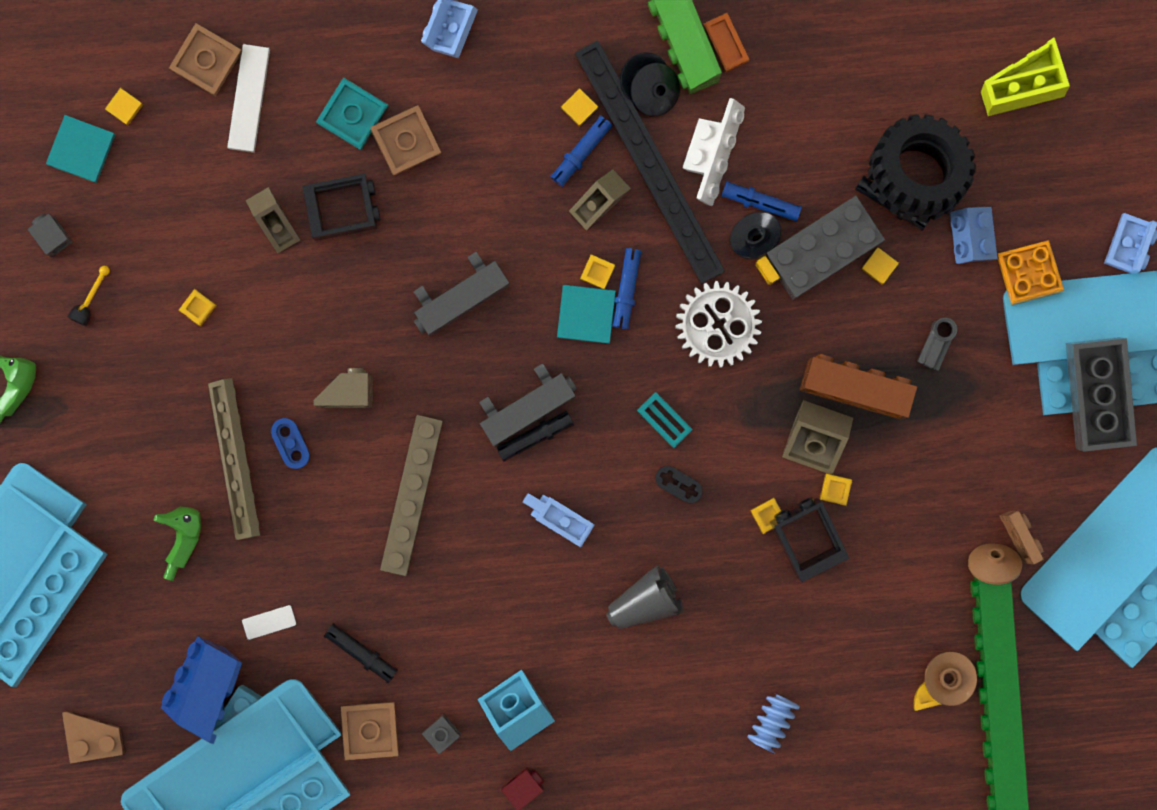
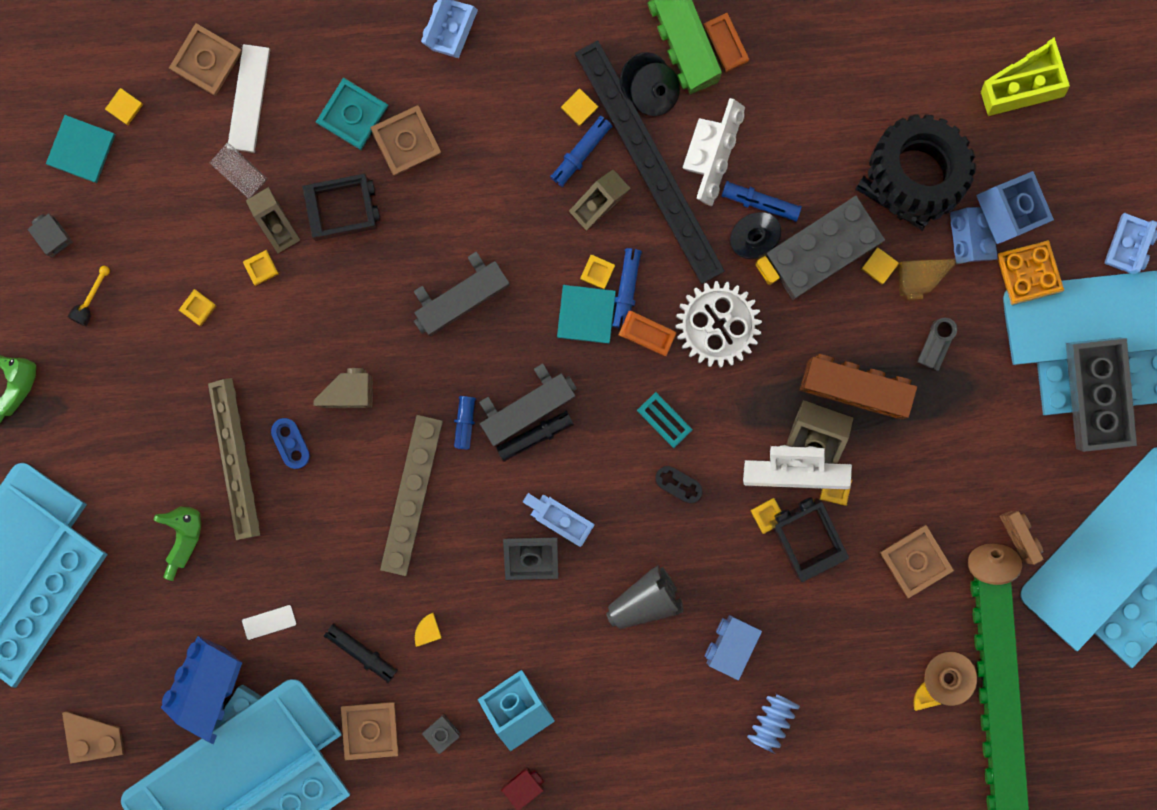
none -> clear plate [210,143,268,199]
none -> yellow tile [243,250,279,286]
none -> yellow tile [415,613,442,647]
none -> blue axle [454,396,476,450]
none -> dark grey slope [503,537,558,580]
none -> orange tile [619,311,676,356]
none -> medium blue brick [705,615,762,680]
none -> white bracket [743,445,852,489]
none -> medium nougat plate [879,525,954,598]
none -> clear yellow slope [898,259,955,300]
none -> medium blue brick [976,171,1054,244]

